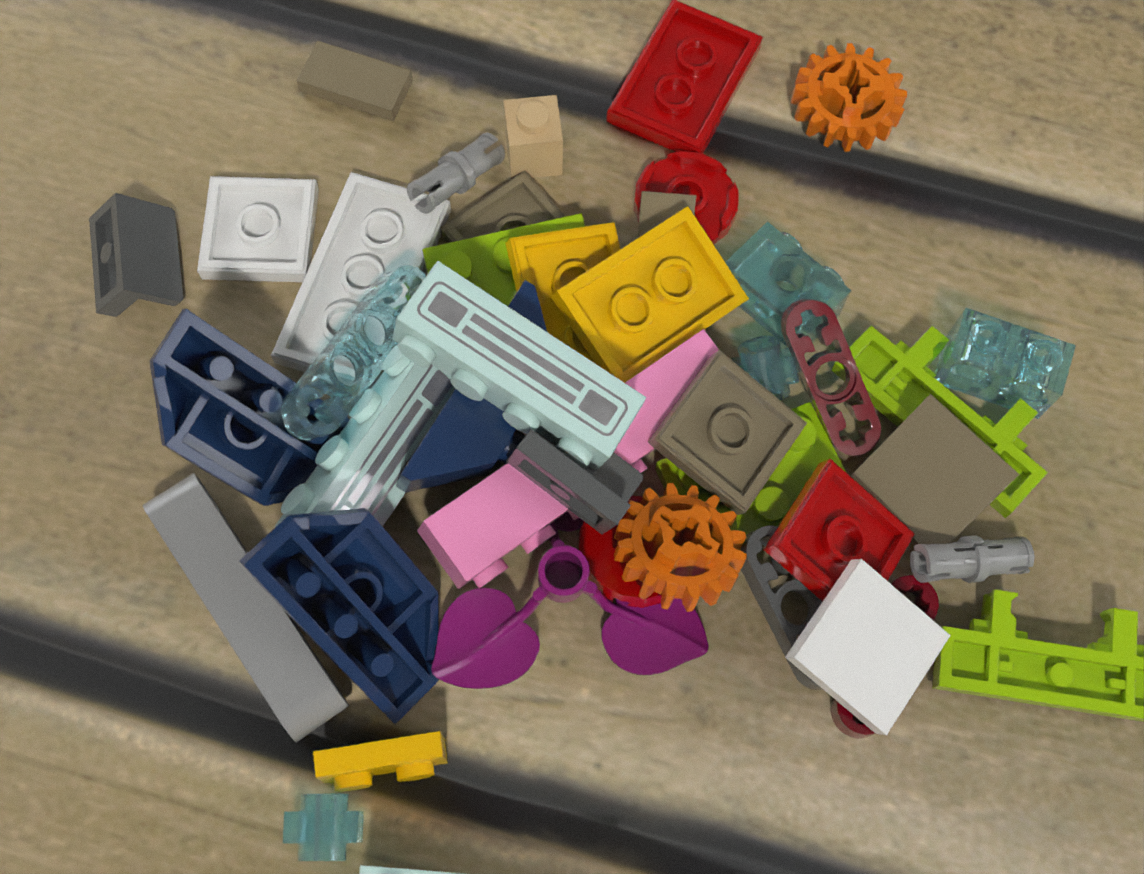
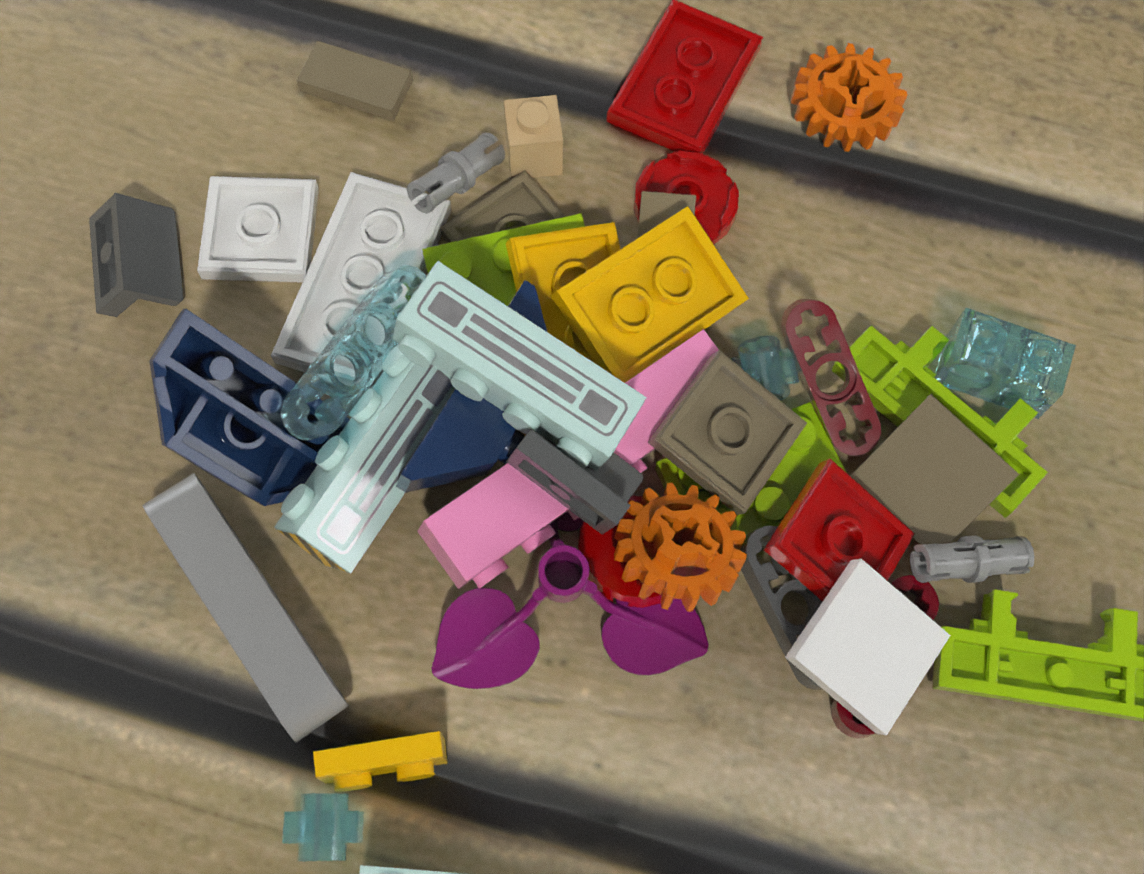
dark blue wedge [239,508,439,724] -> none
clear light blue brick [725,221,852,348] -> none

